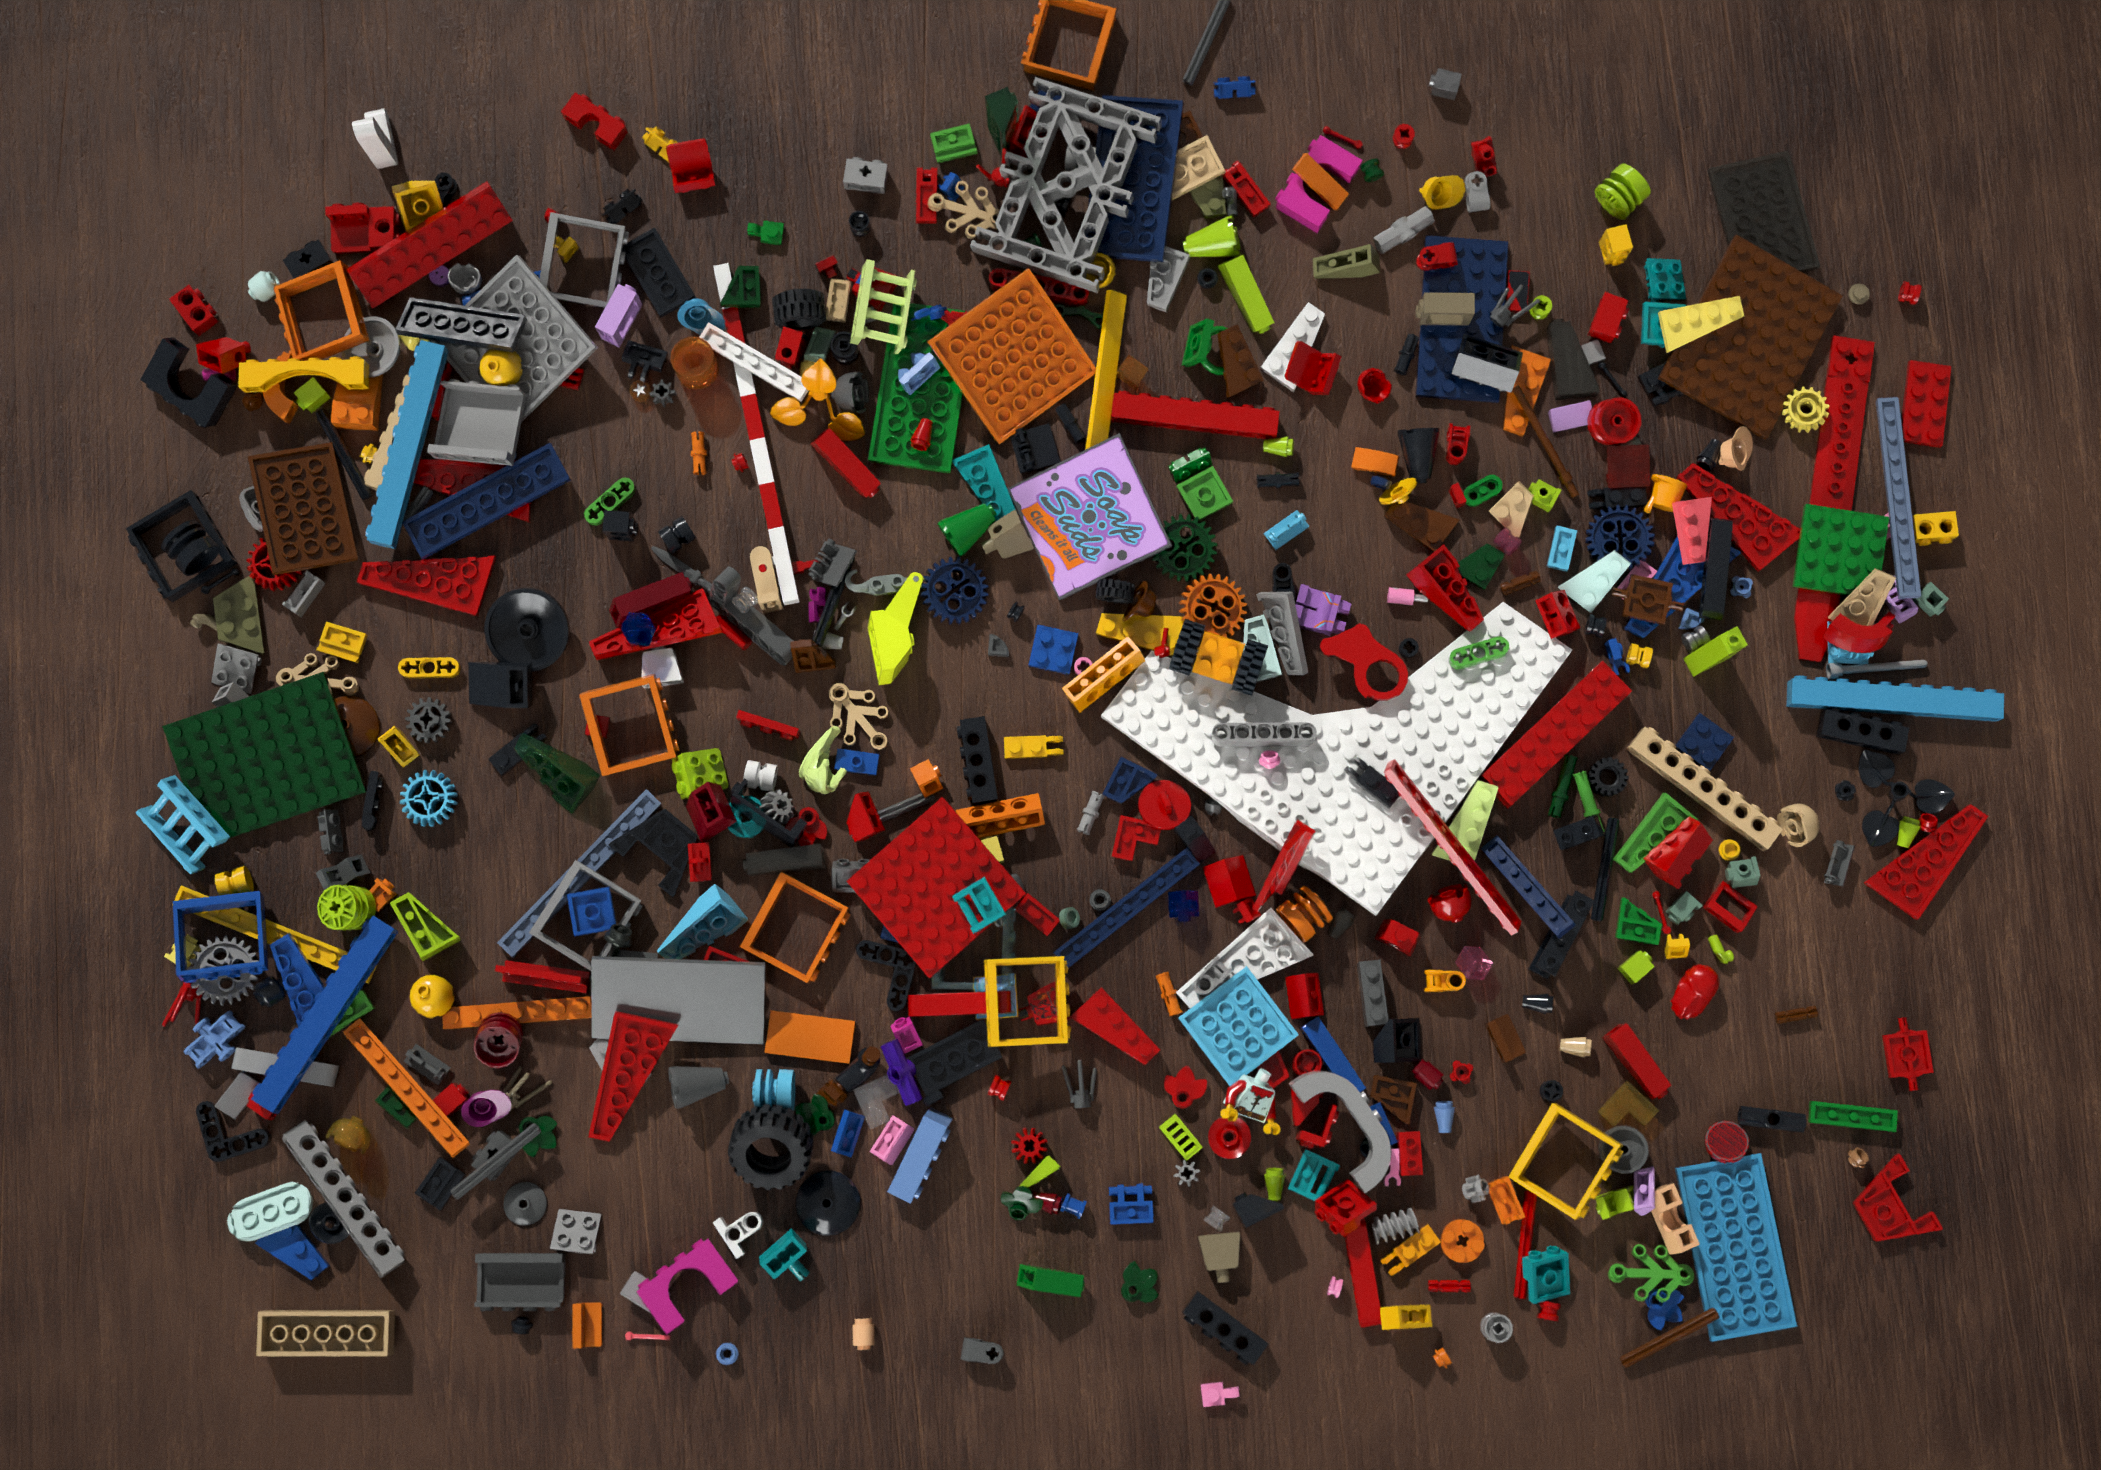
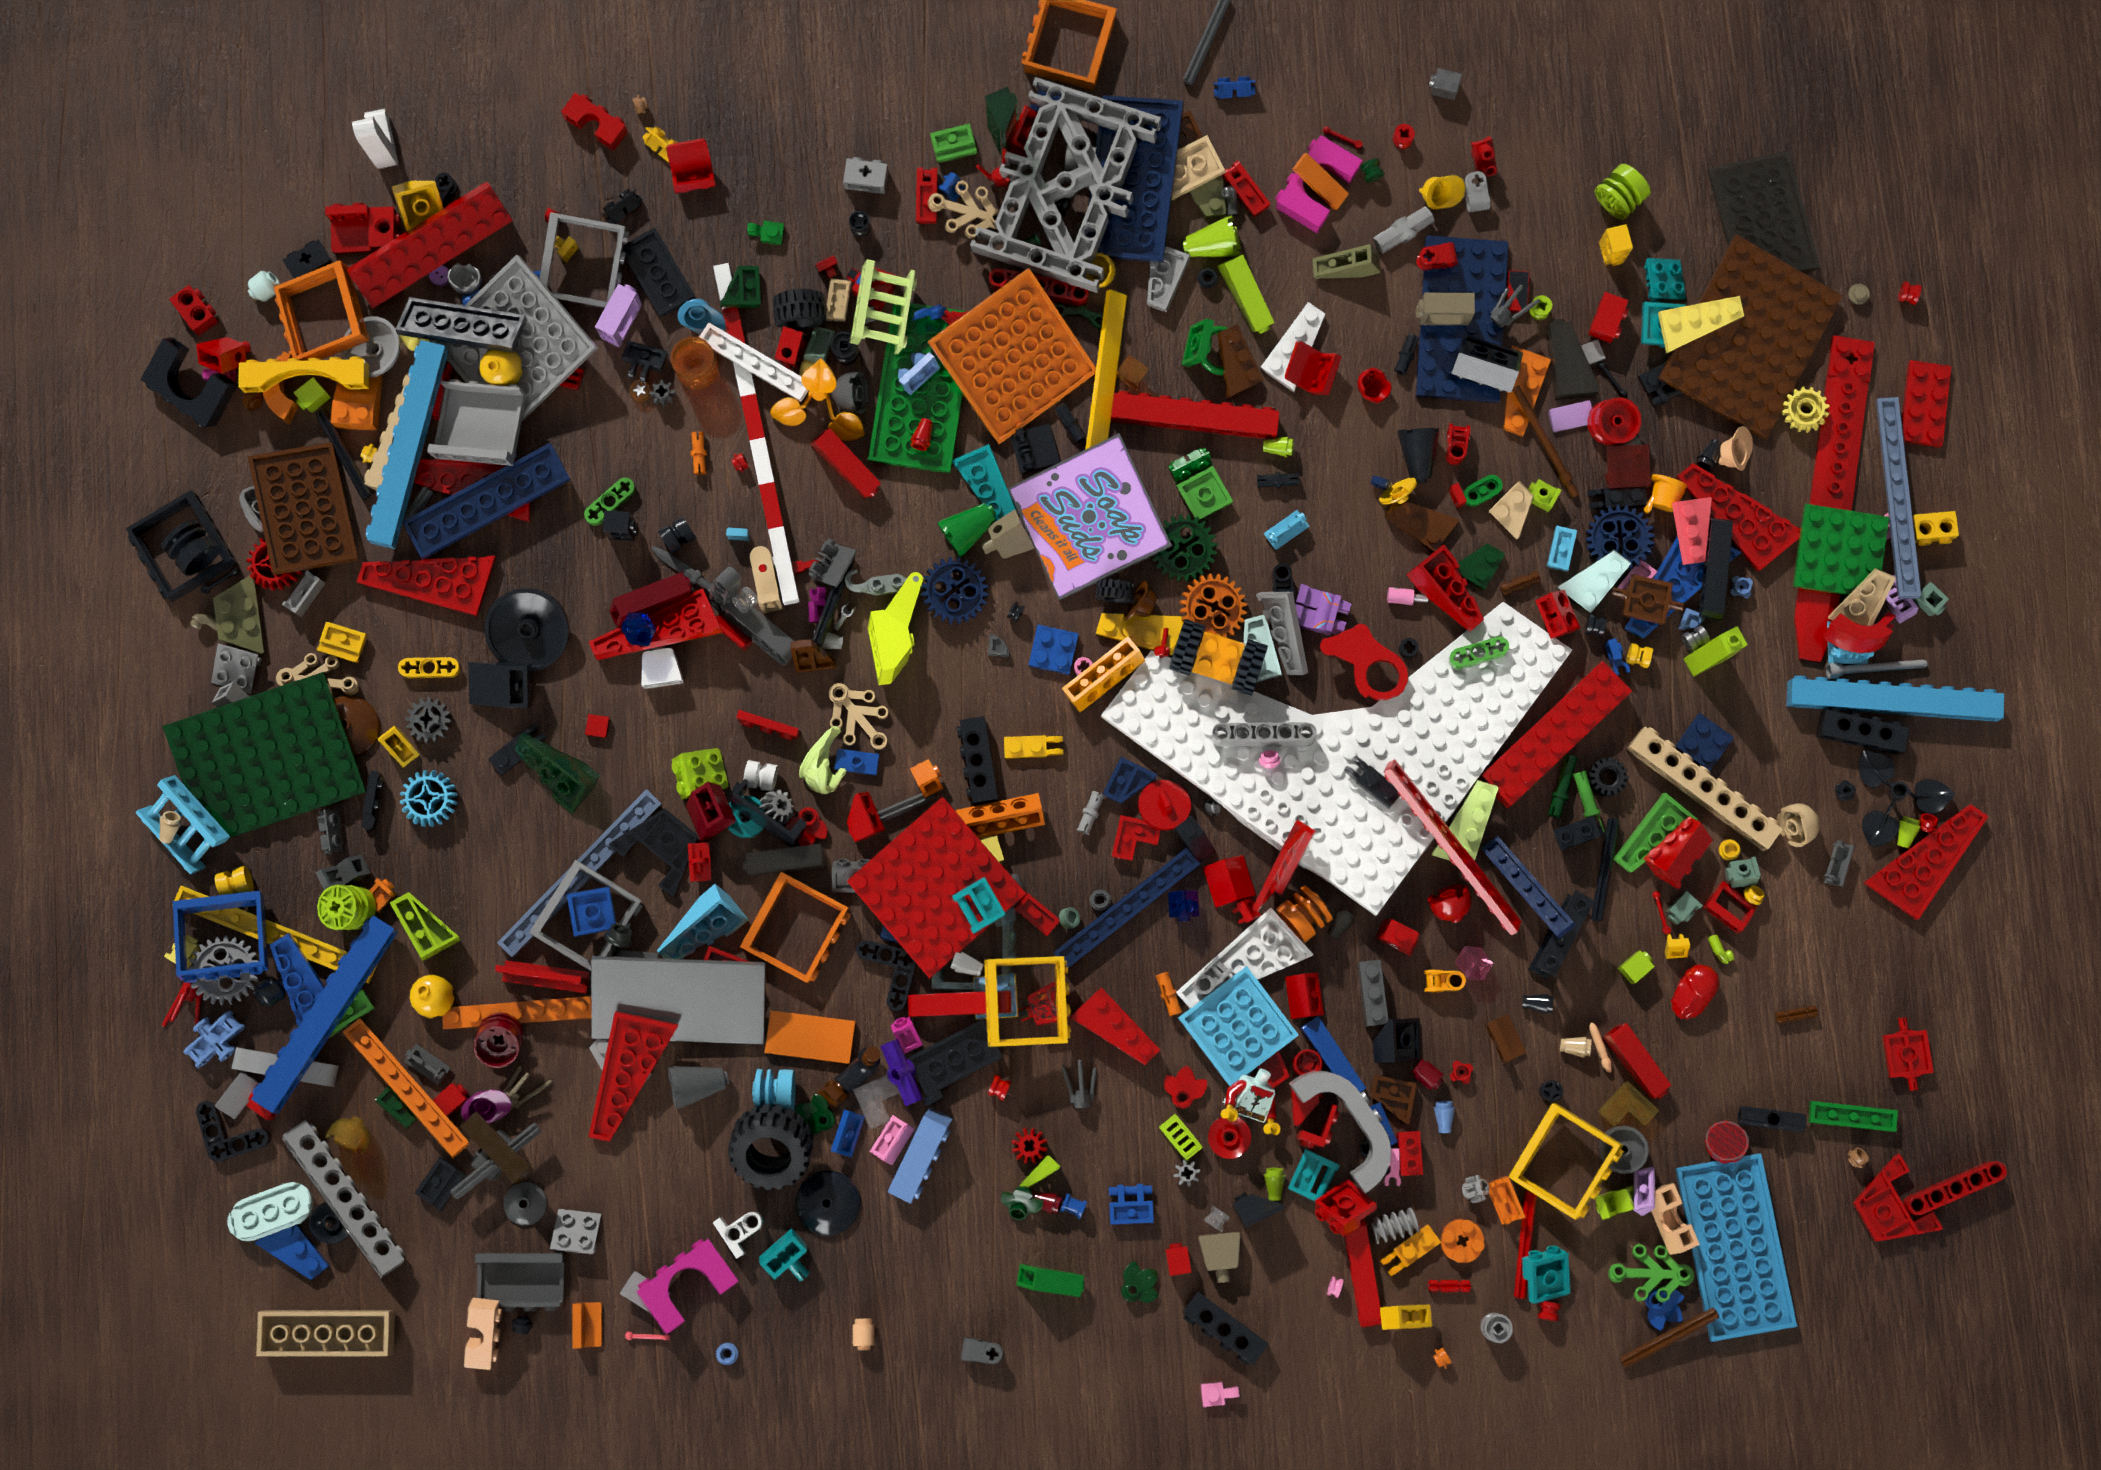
dark green plate [519,1116,557,1157] -> none
orange window [579,674,680,776] -> none
orange slope [1351,447,1399,476] -> none
clear pink wheel [1493,527,1522,556] -> none
green wing [1615,897,1662,946] -> none
none -> tan cone [159,811,182,844]
none -> dark brown tile [461,1111,532,1185]
none -> light nougat arch [464,1298,502,1370]
none -> medium nougat plate [631,95,648,114]
none -> medium azure tile [726,527,750,541]
none -> light grey cone [950,952,984,976]
none -> red brick [1165,1242,1191,1276]
none -> light nougat piece [1589,1022,1612,1073]
none -> yellow plate [1744,885,1765,905]
none -> red beam [1903,1161,2007,1215]

